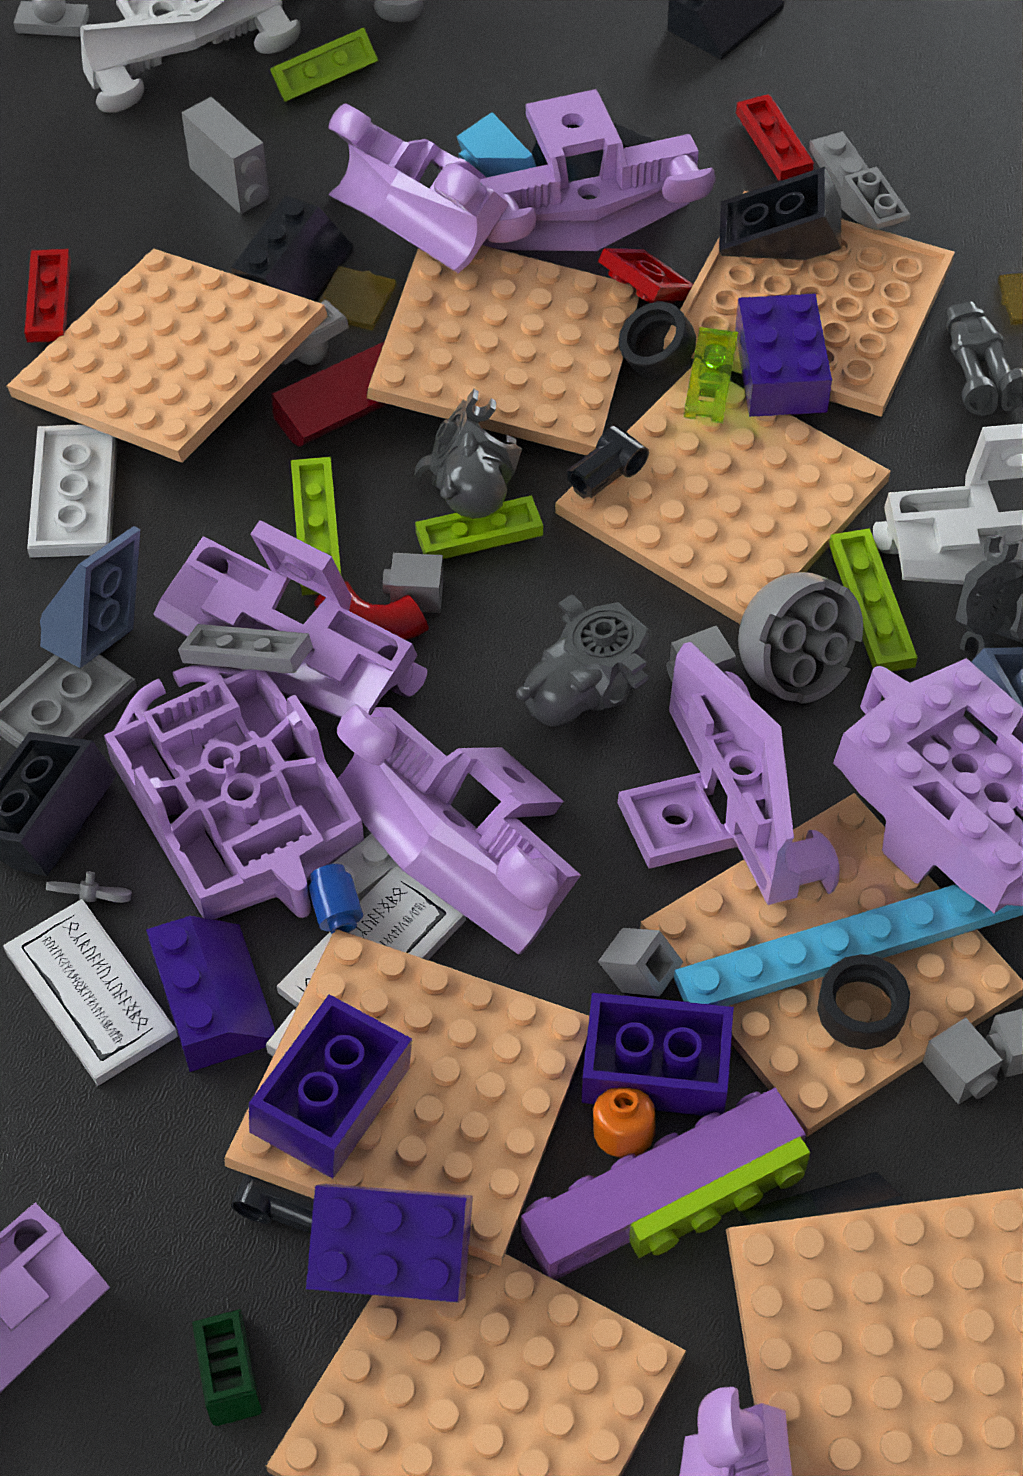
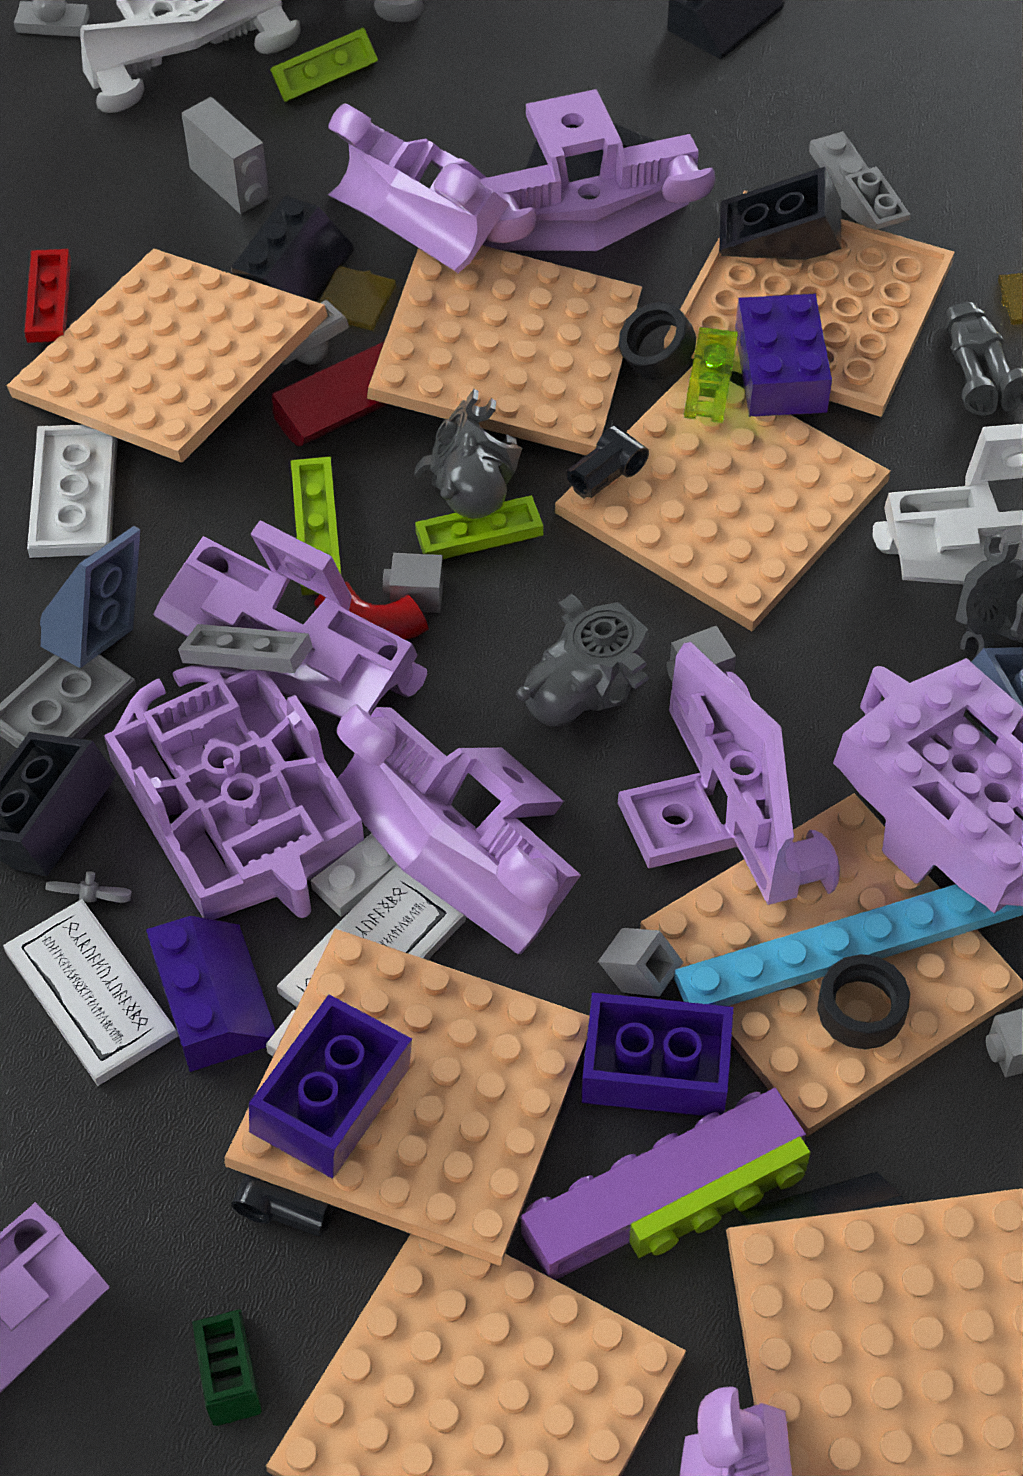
dark purple brick [306,1183,473,1302] -> none
blue brick [308,864,364,934] -> none
medium azure slope [456,112,536,178] -> none
orange head [593,1088,655,1158] -> none
red plate [598,248,693,303] -> none
red plate [736,94,814,182] -> none
light grey cylinder [738,572,863,704] -> none
lime plate [829,528,918,671] -> none
light grey brick [923,1018,1002,1105] -> none

